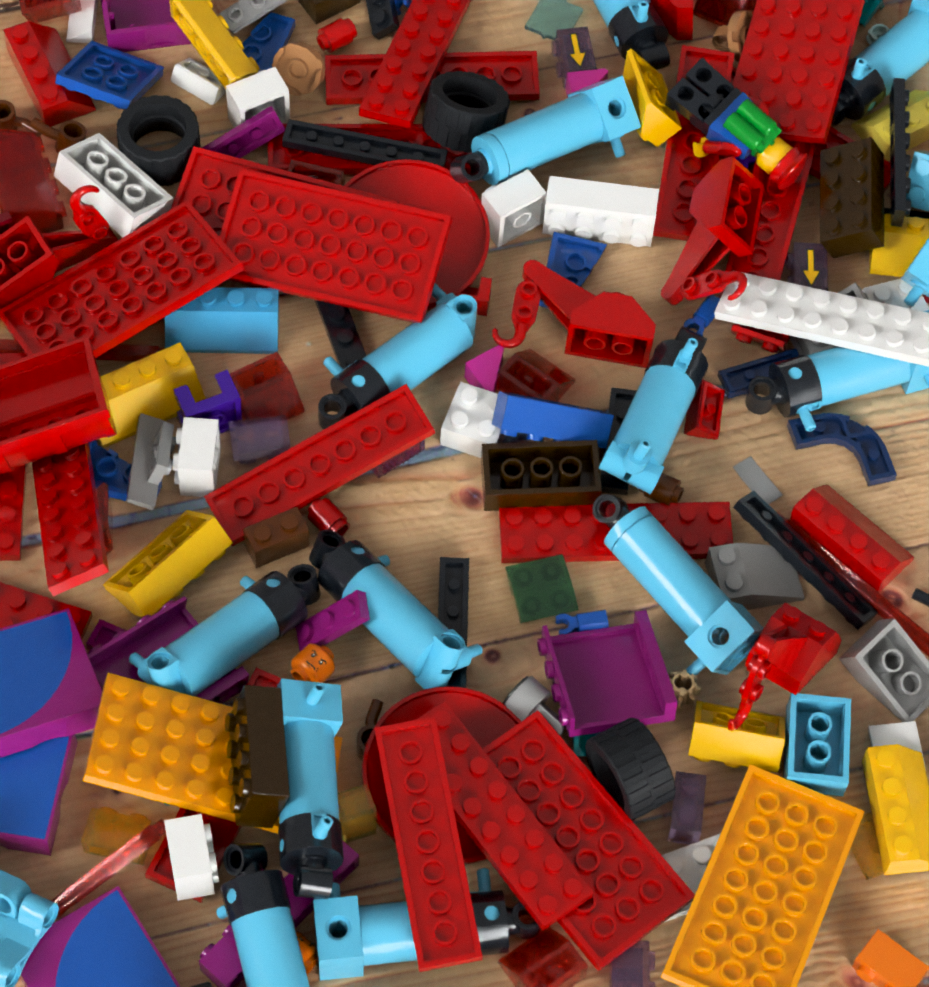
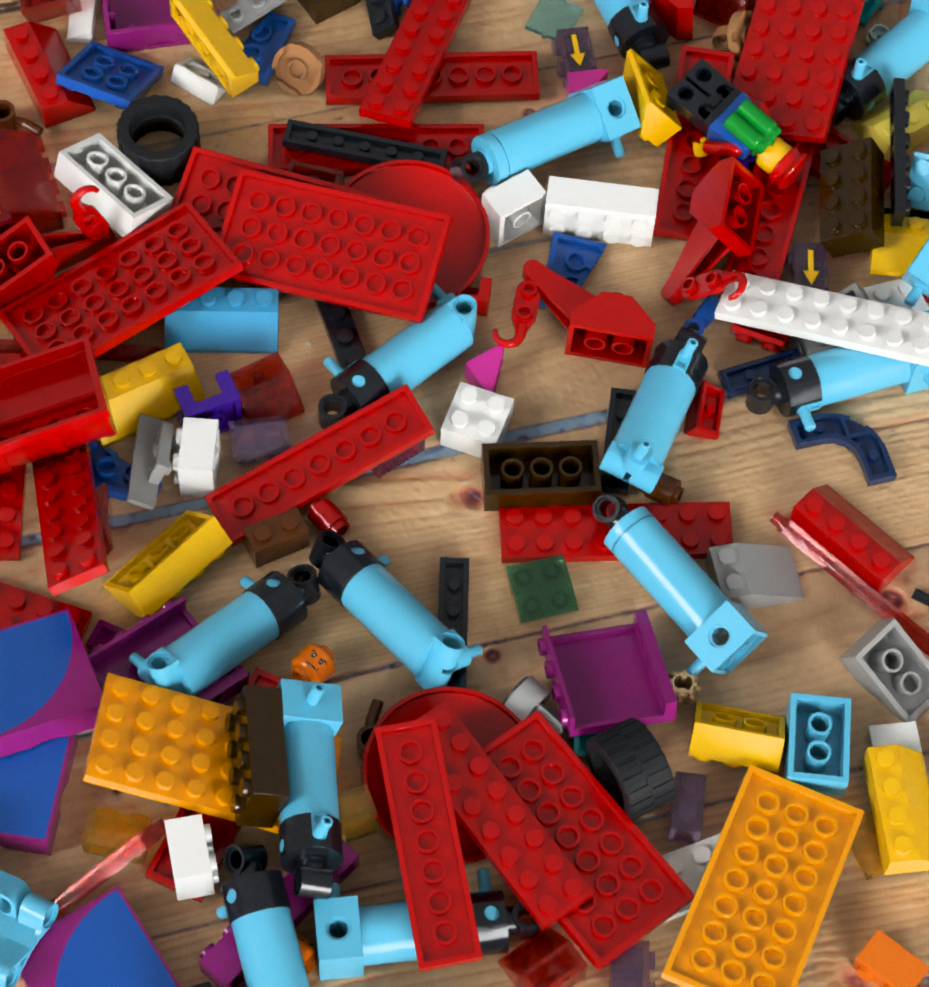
reddish brown piece [30,117,112,154] -> none
magenta plate [202,106,285,158] -> none
white brick [226,67,290,128] -> none
magenta plate [296,590,370,652] -> none
red brick [316,18,357,53] -> none
black tyre [422,71,510,153] -> none
blue brick [492,391,614,449] -> none
clear red slope [496,349,575,402] -> none
blue bar [555,609,609,635] -> none
red slope [727,602,842,731] -> none
light grey sticker [733,456,783,504] -> none
black plate [733,491,878,630] -> none

